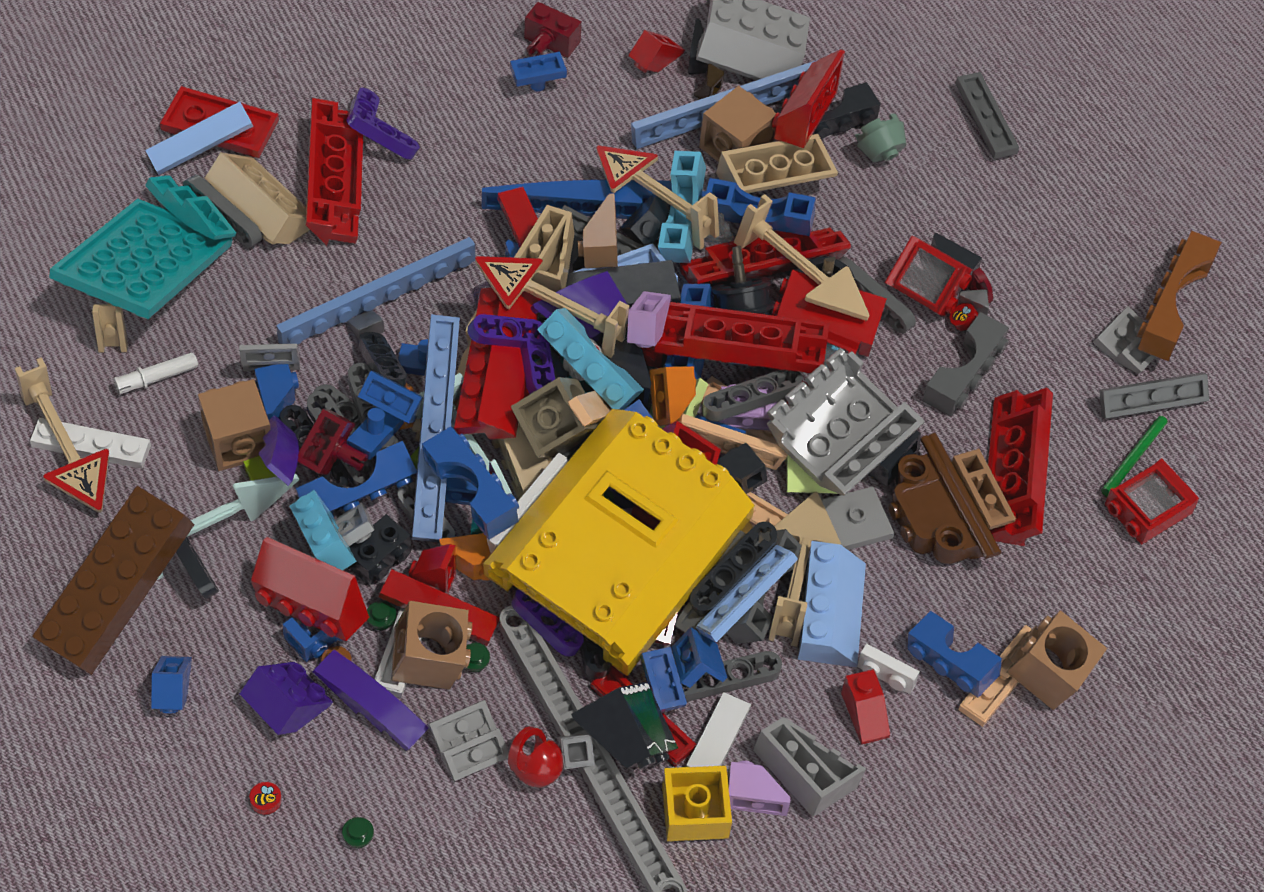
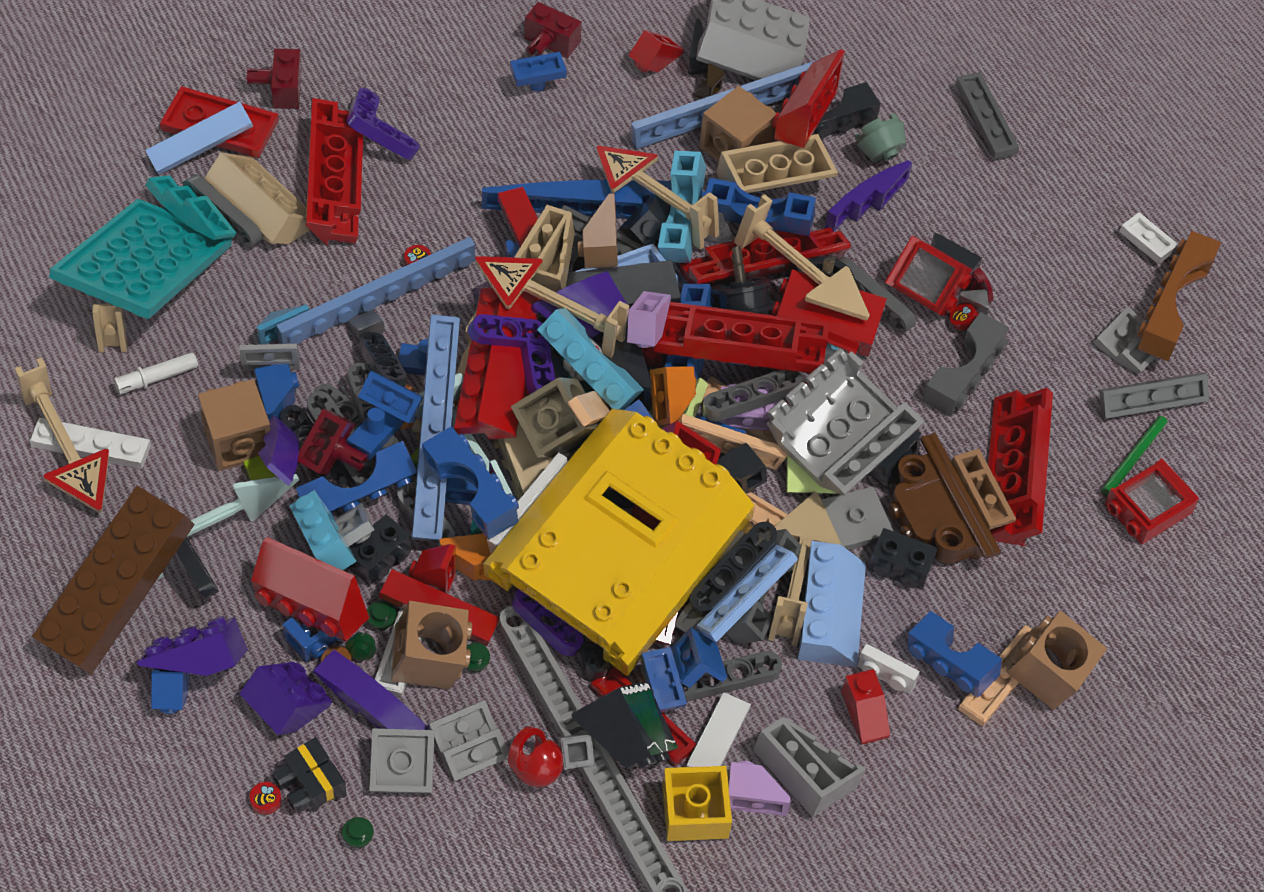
none -> dark purple slope [137,616,248,676]
none -> dark red brick [247,48,302,109]
none -> dark azure slope [257,304,309,345]
none -> black hips [272,737,347,813]
none -> dark green plate [346,632,376,660]
none -> light grey plate [369,729,435,794]
none -> tile [404,245,431,266]
none -> dark purple slope [825,160,912,232]
none -> black brick [868,527,938,590]
none -> white plate [1119,212,1178,264]

